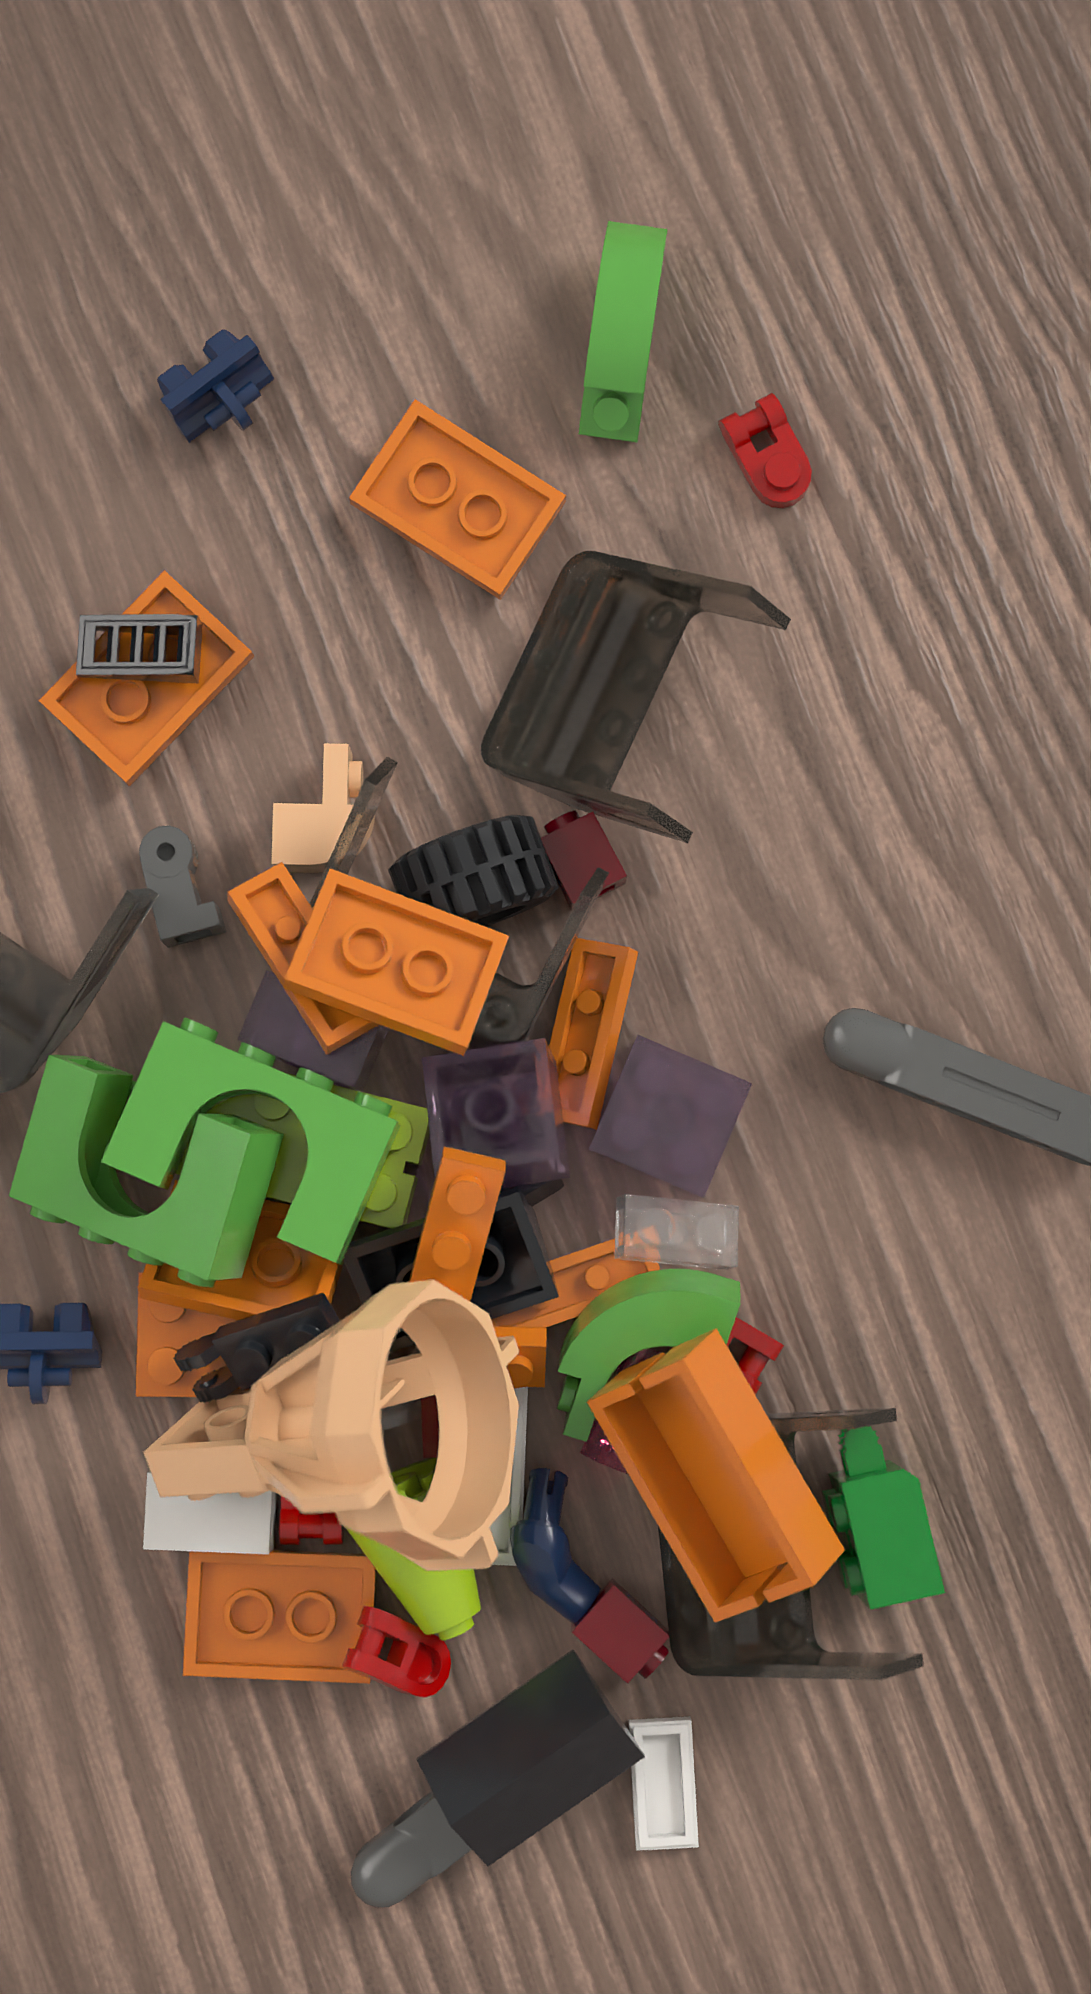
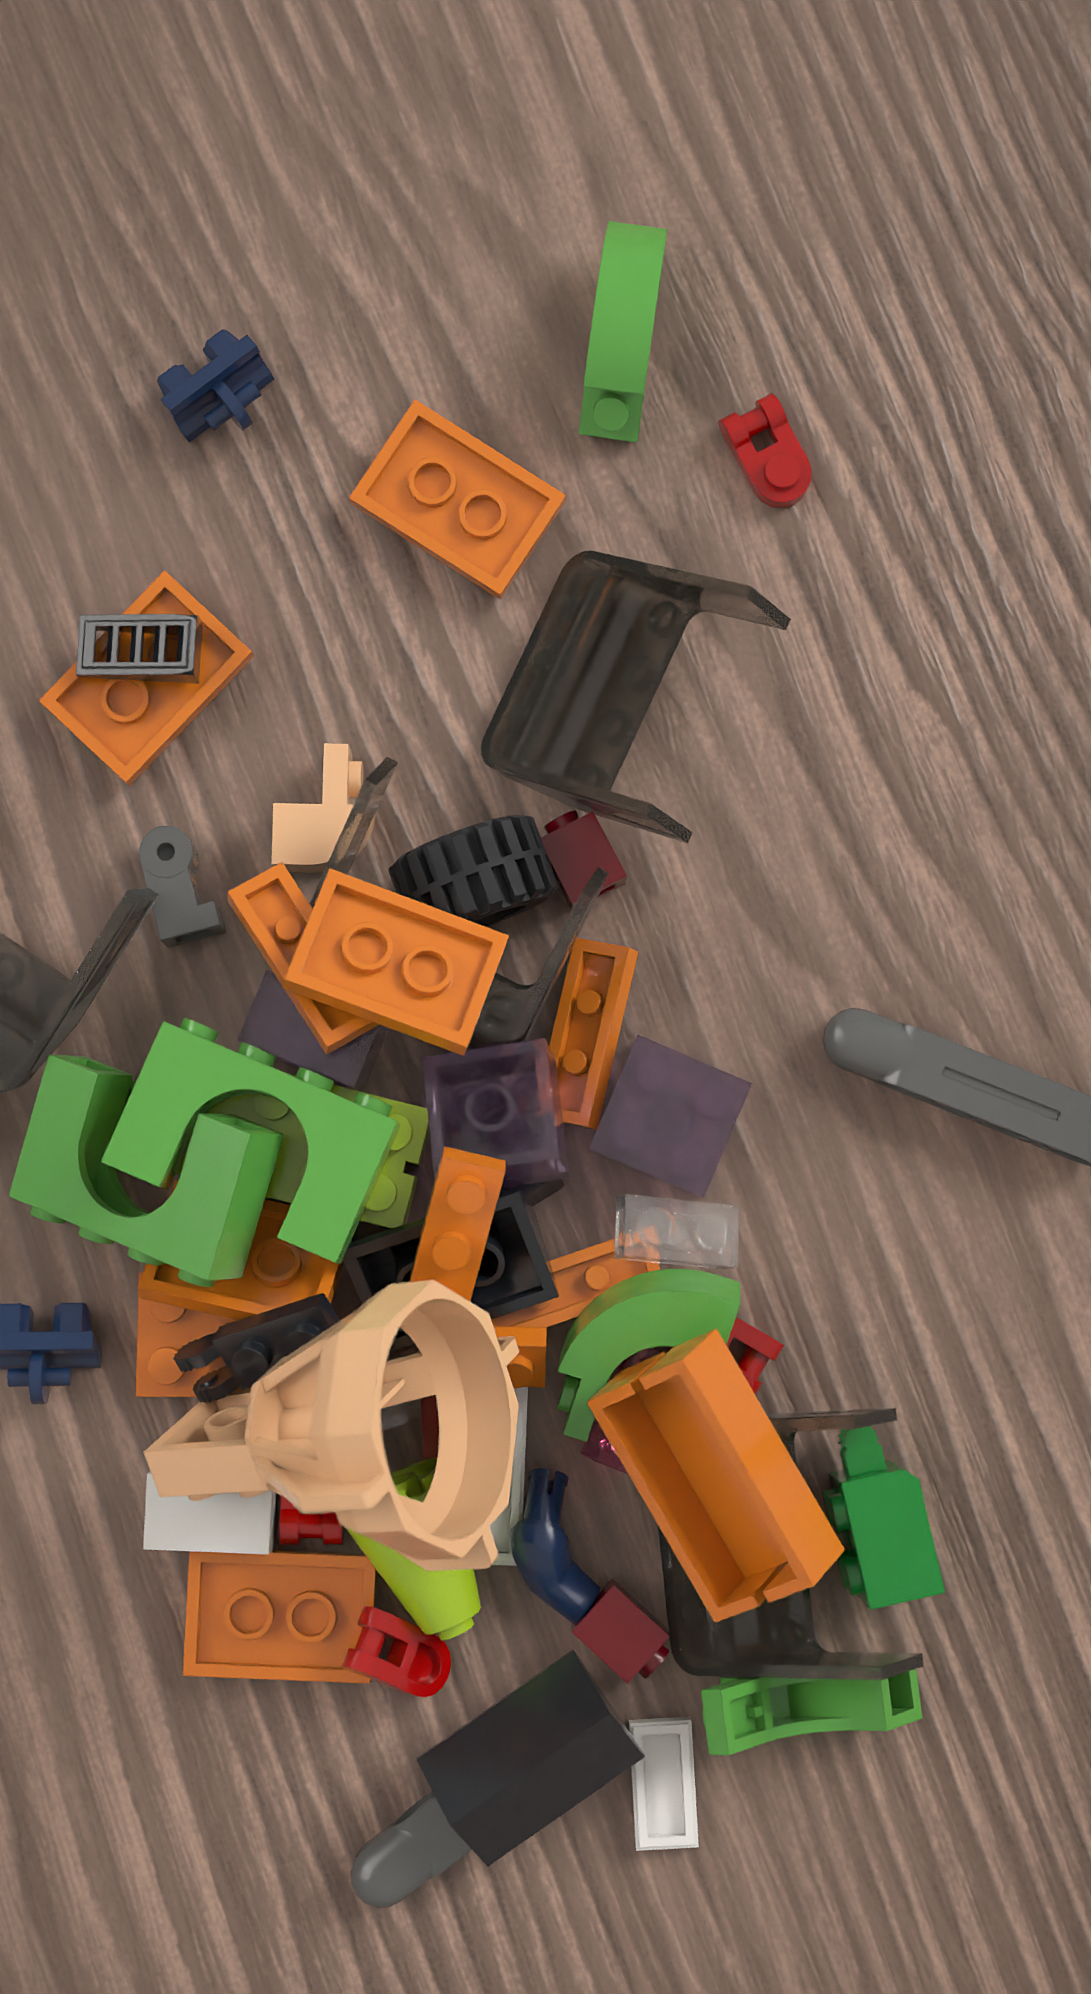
none -> bright green arch [701,1655,923,1755]

